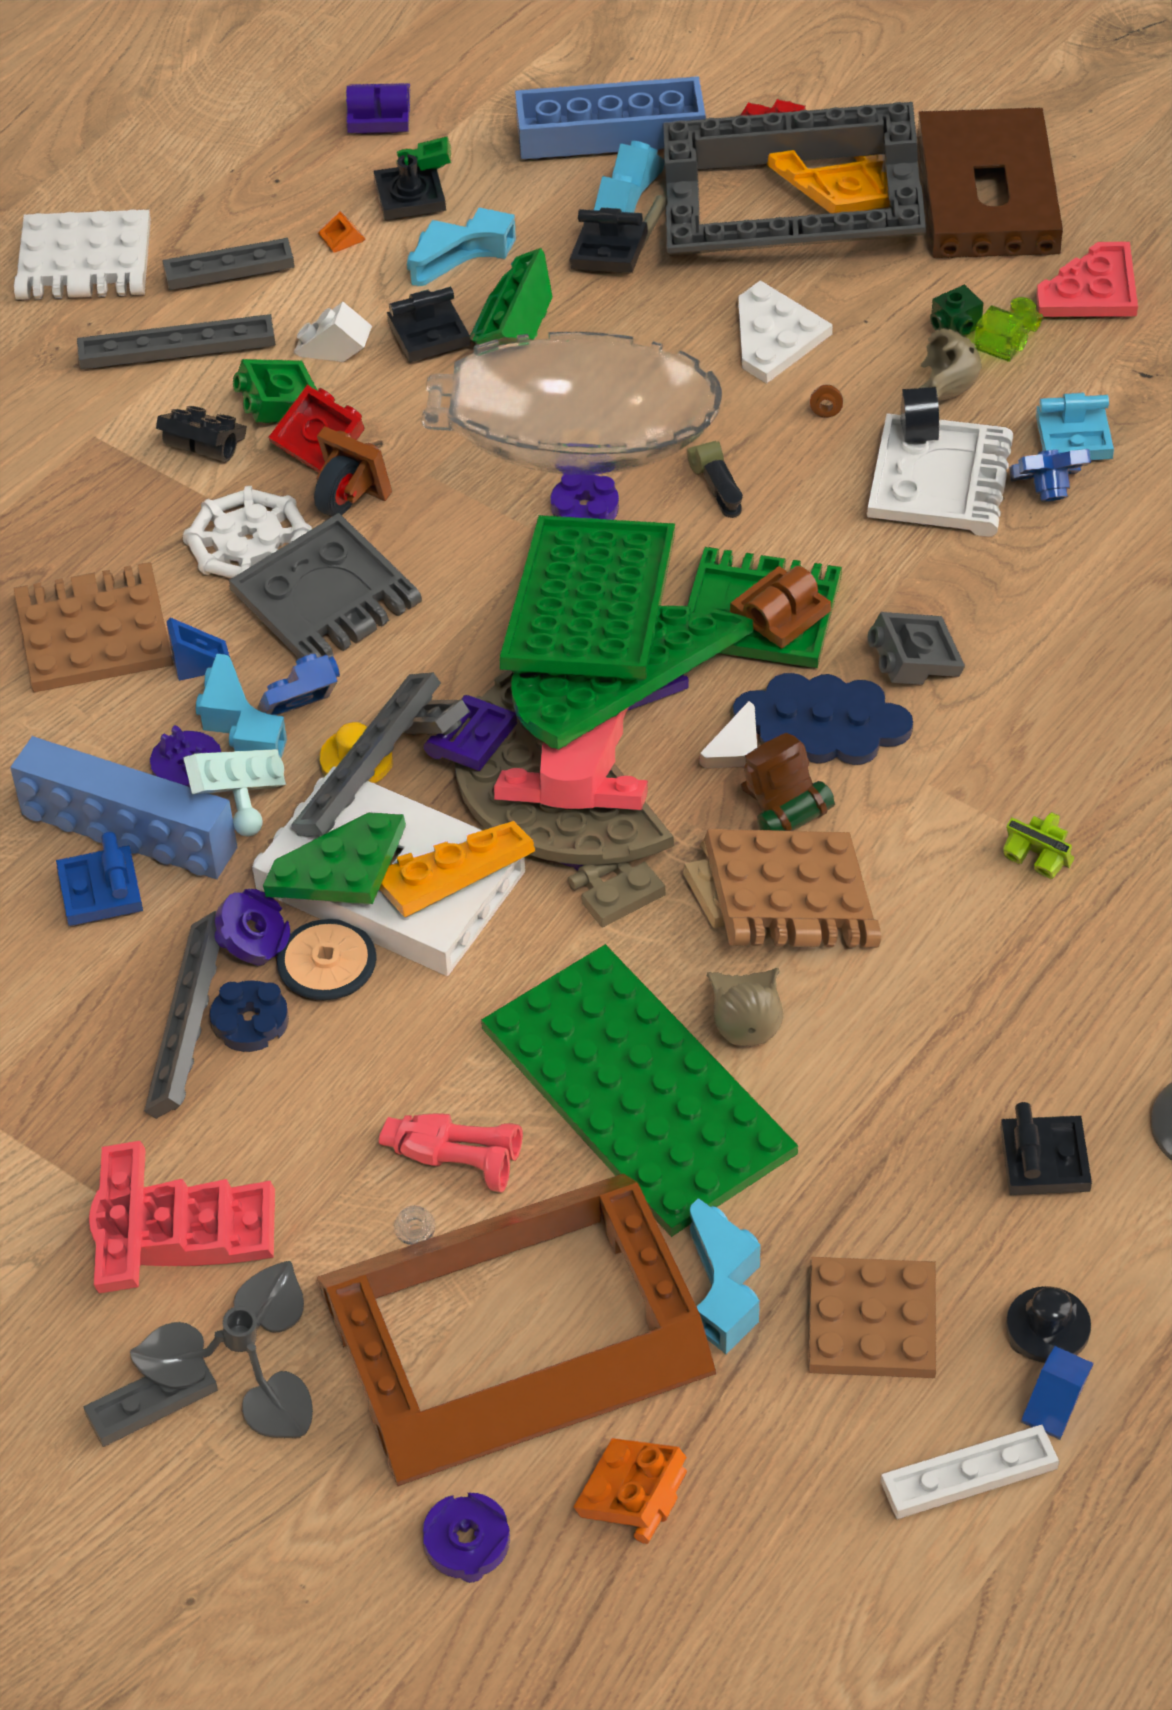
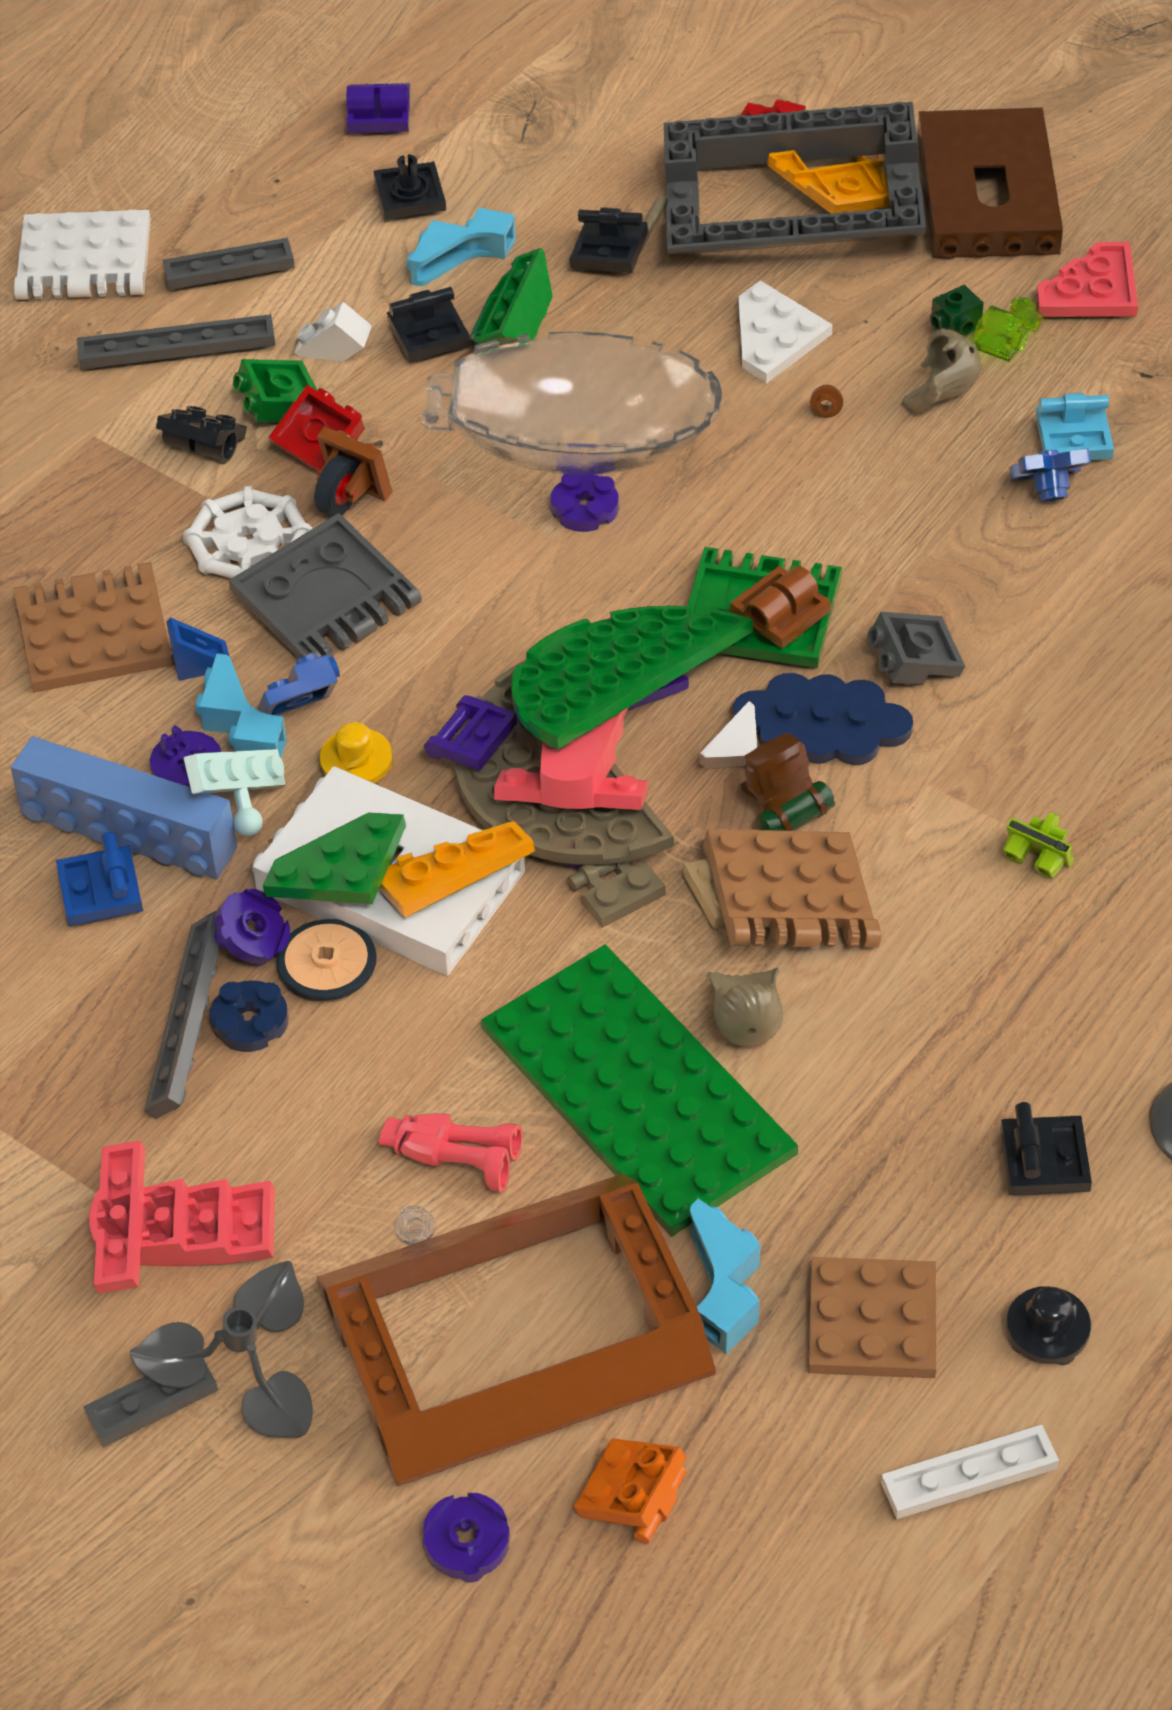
dark grey plate [291,672,441,836] -> none
orange slope [318,211,366,253] -> none
green plate [397,136,451,171] -> none
dark grey plate [403,700,470,735] -> none
green plate [500,515,675,680] -> none
medium blue brick [515,76,706,159] -> none
medium azure arch [594,140,665,213] -> none
black piece [687,441,743,518] -> none
white hinge [867,413,1013,537] -> none
black brick [900,387,939,442] -> none
blue slope [1021,1346,1094,1440] -> none

